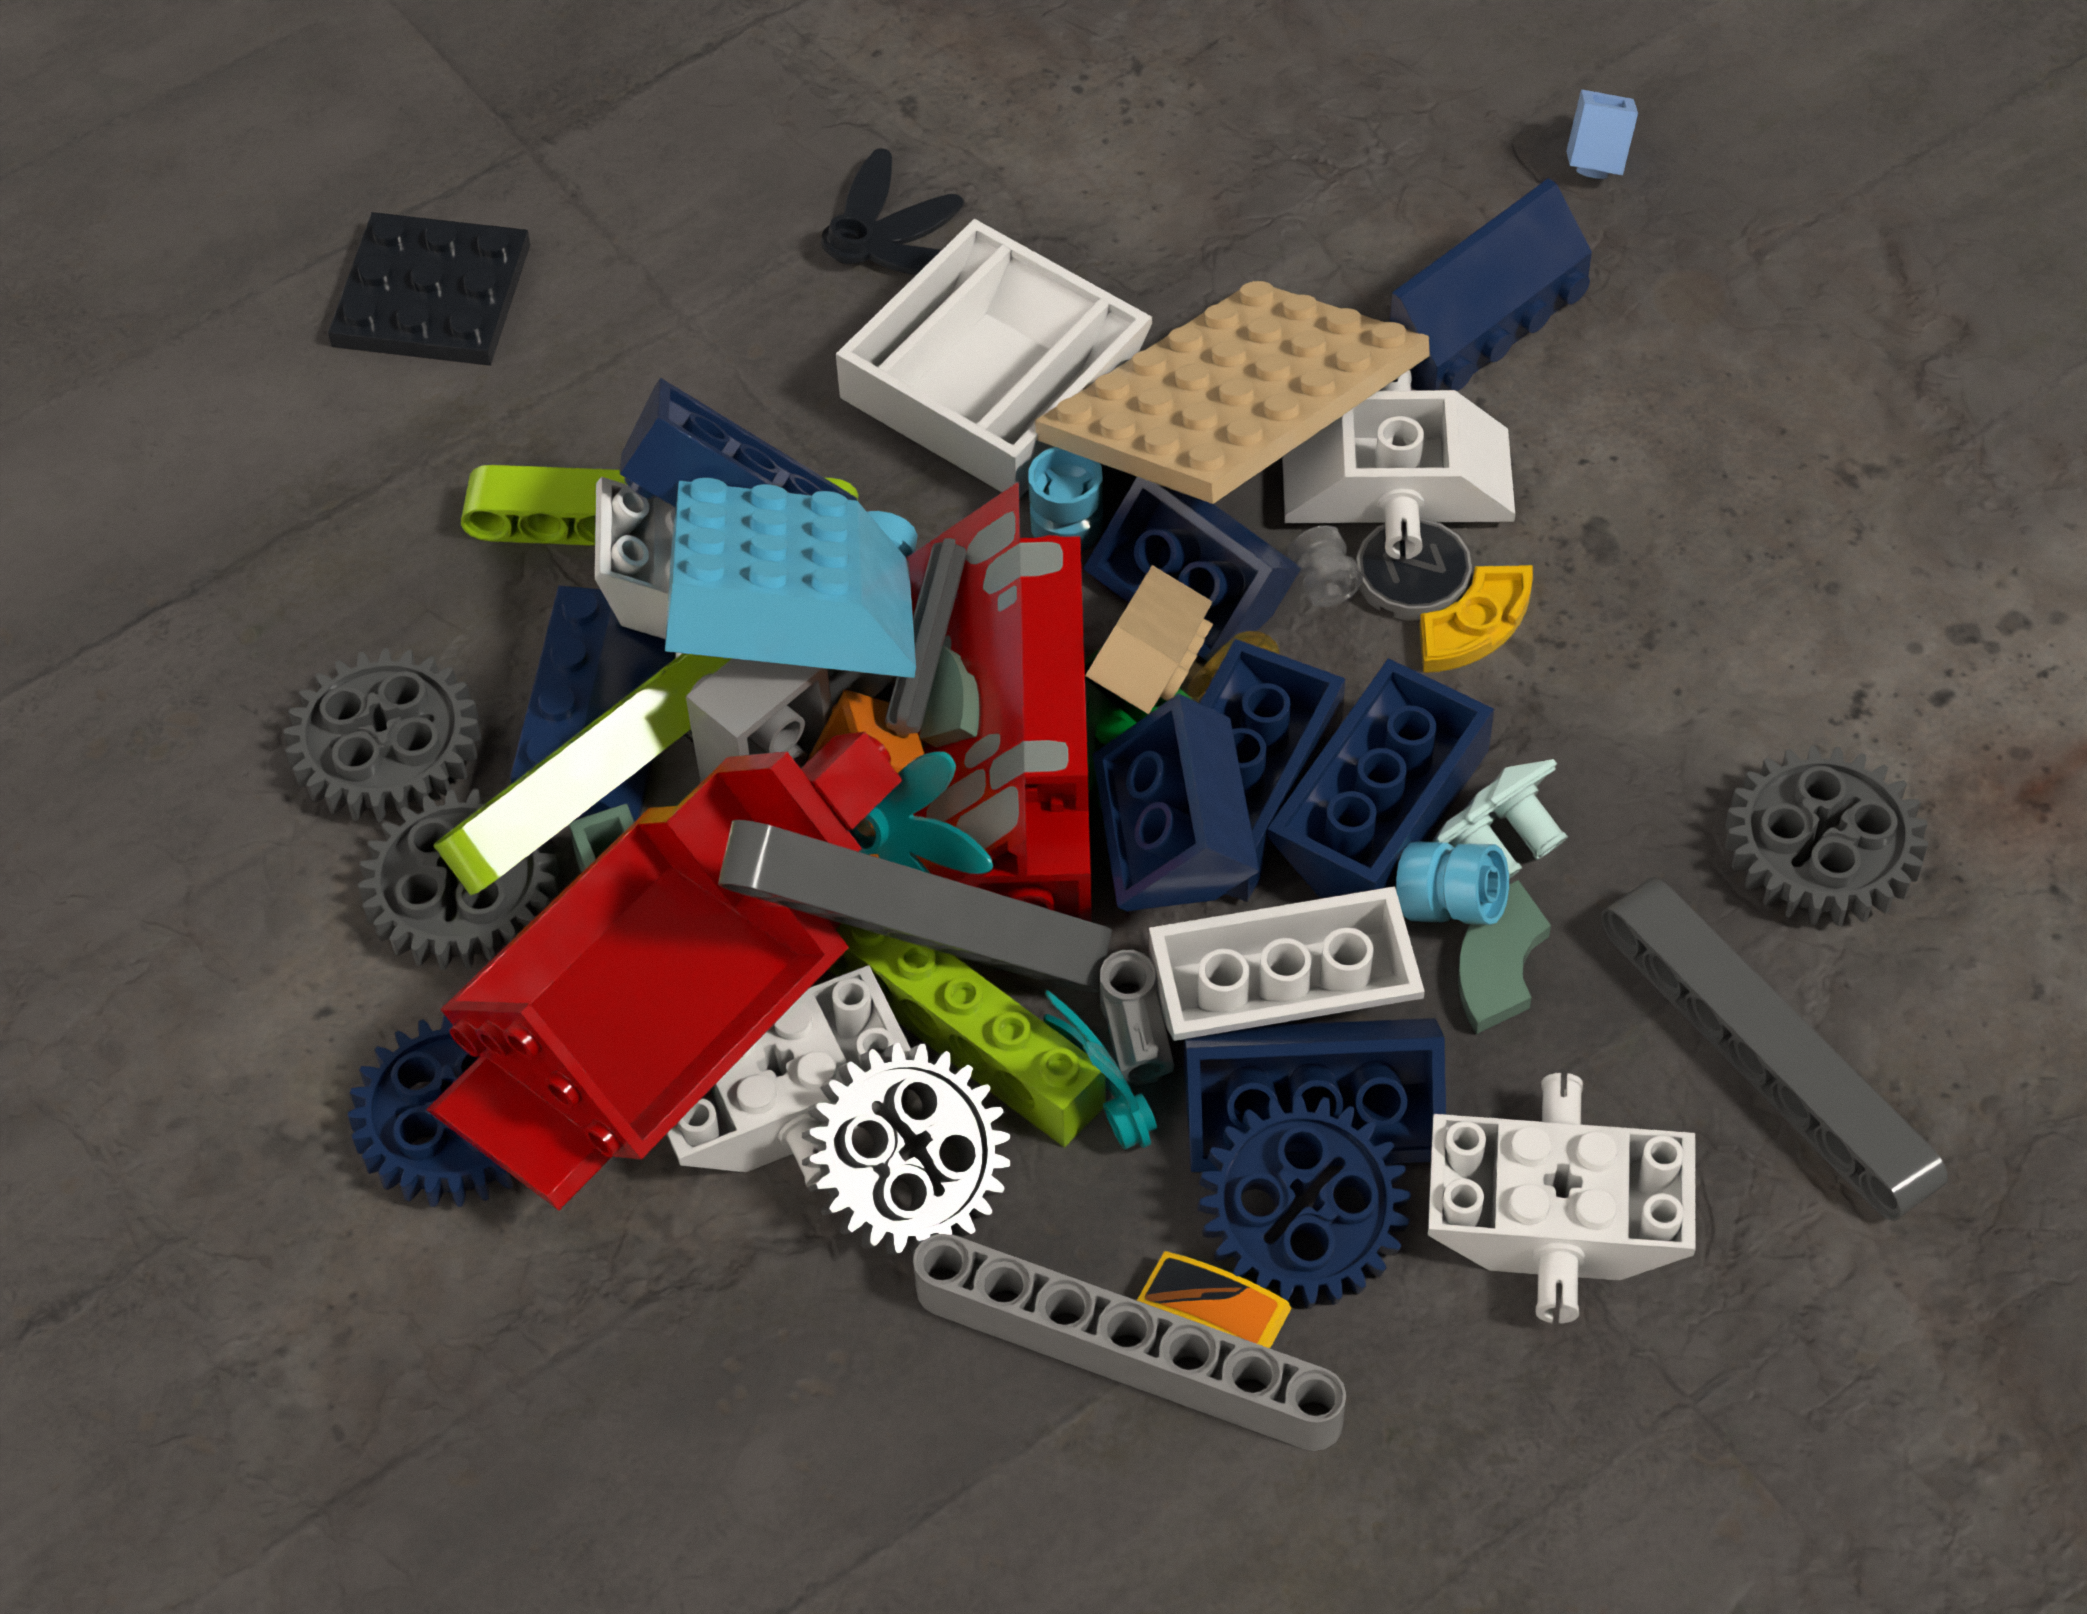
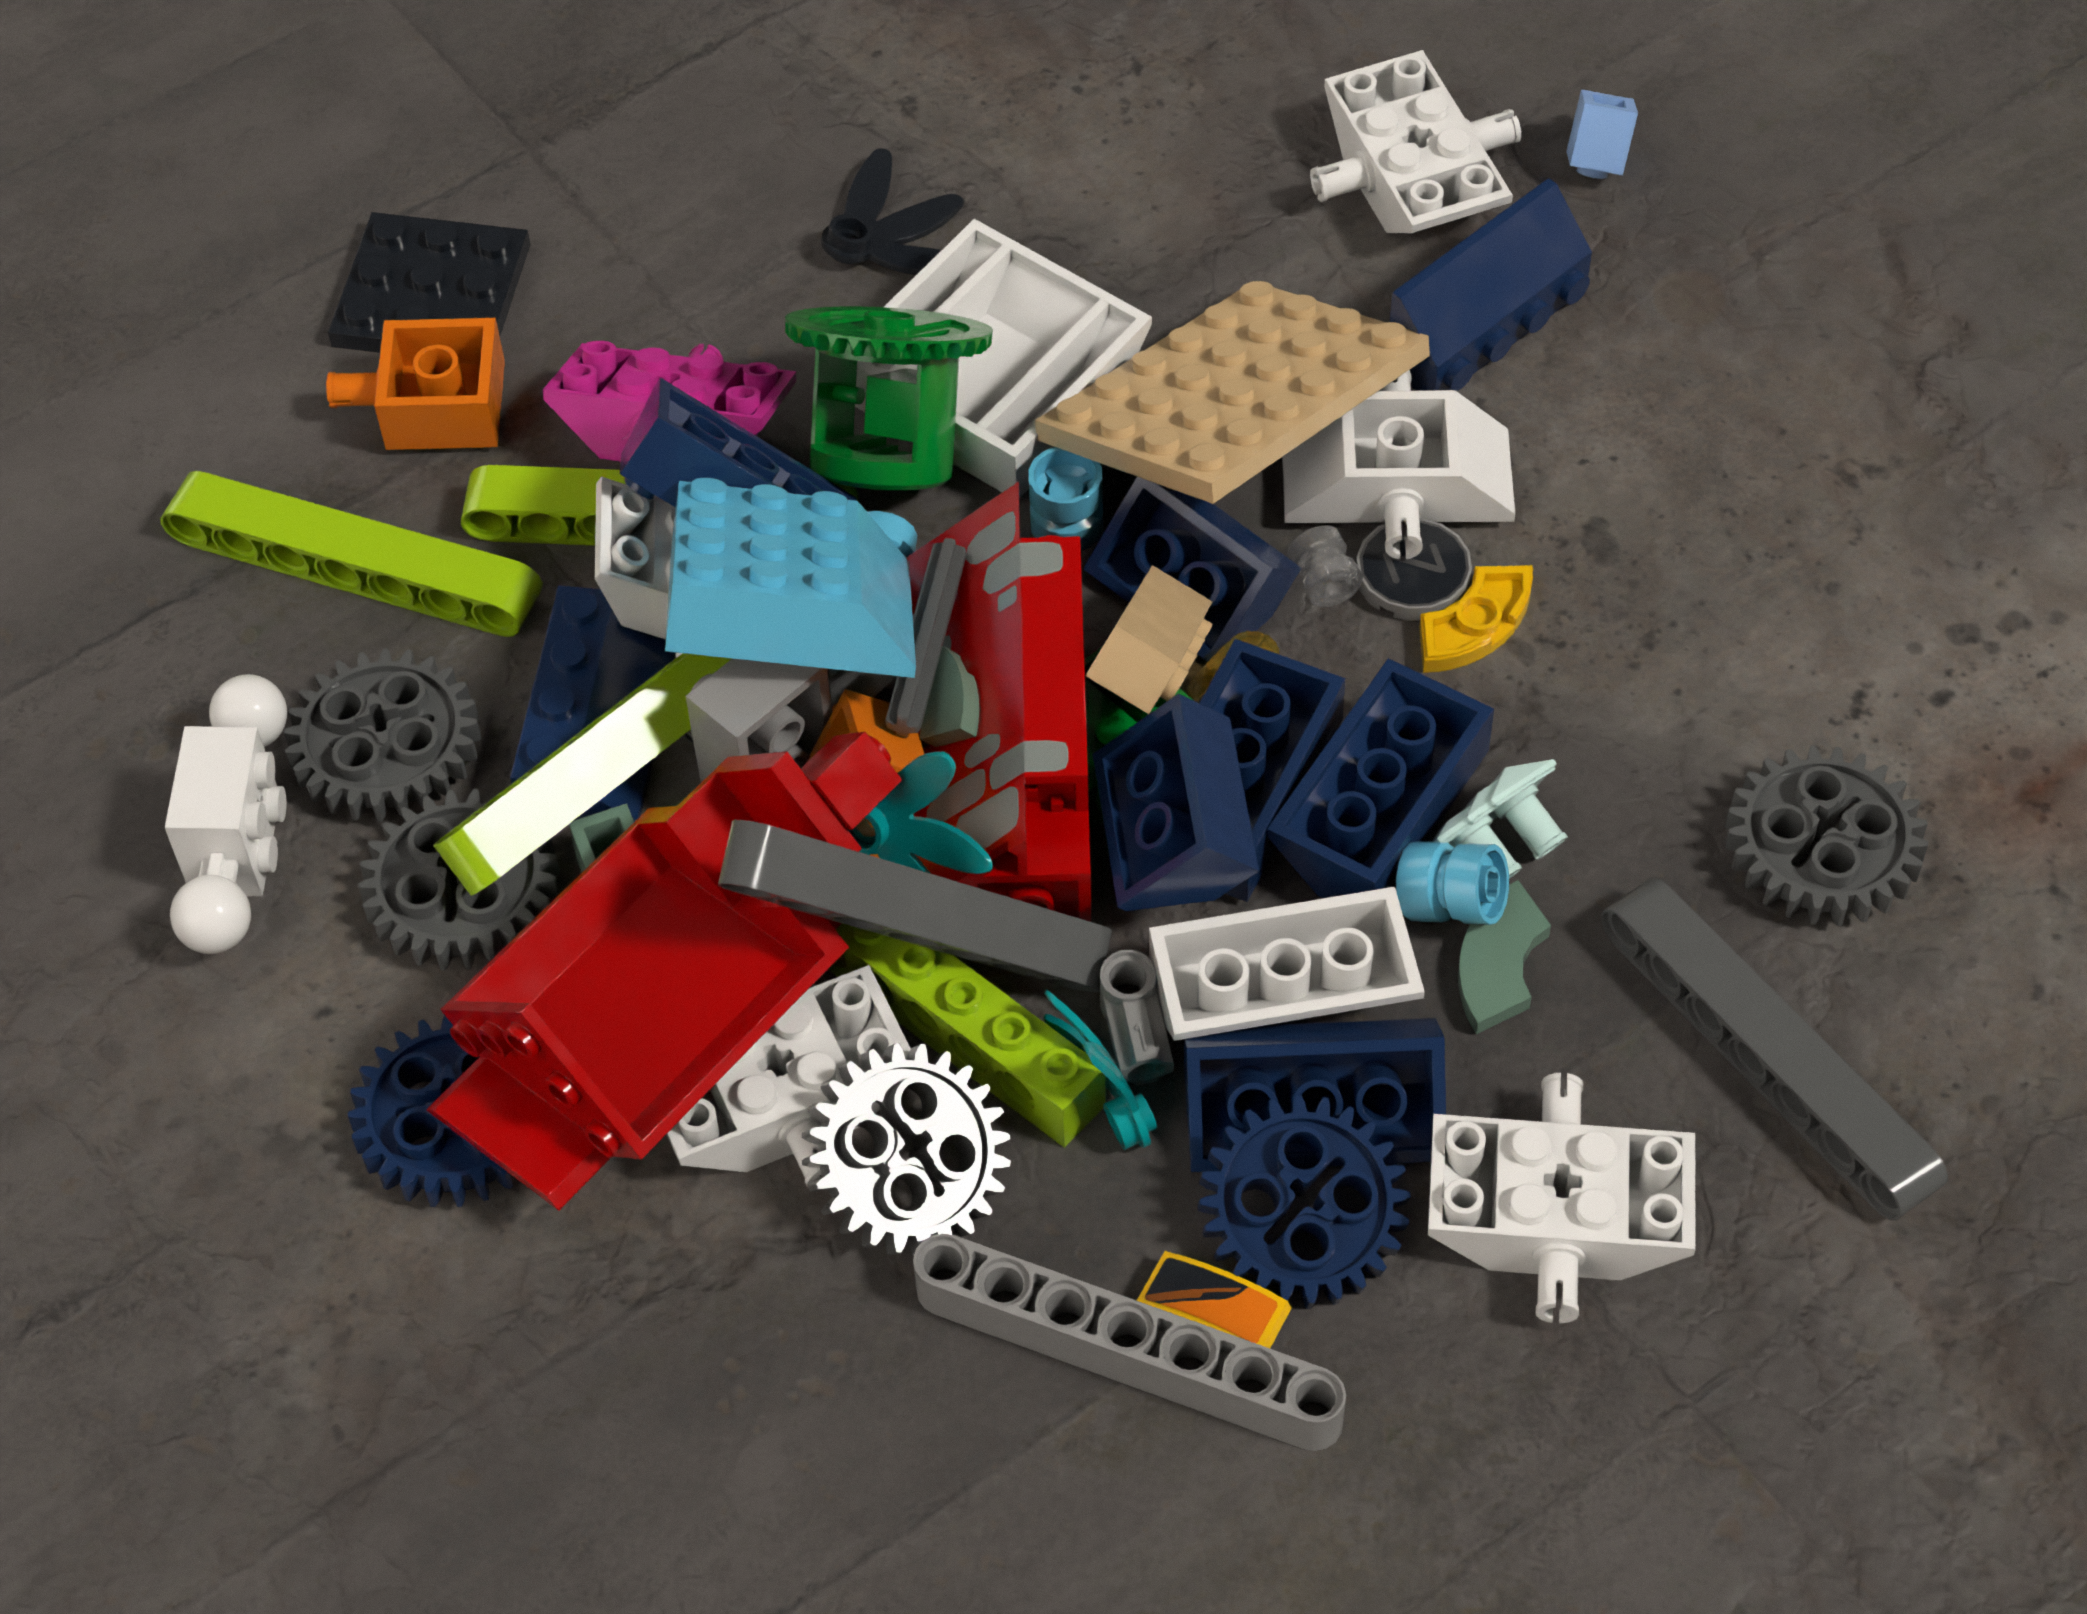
none -> lime beam [160,471,543,637]
none -> white brick [165,674,287,954]
none -> orange brick [326,318,505,450]
none -> dark pink slope [543,341,796,464]
none -> green piece [785,306,993,490]
none -> white slope [1310,50,1521,233]

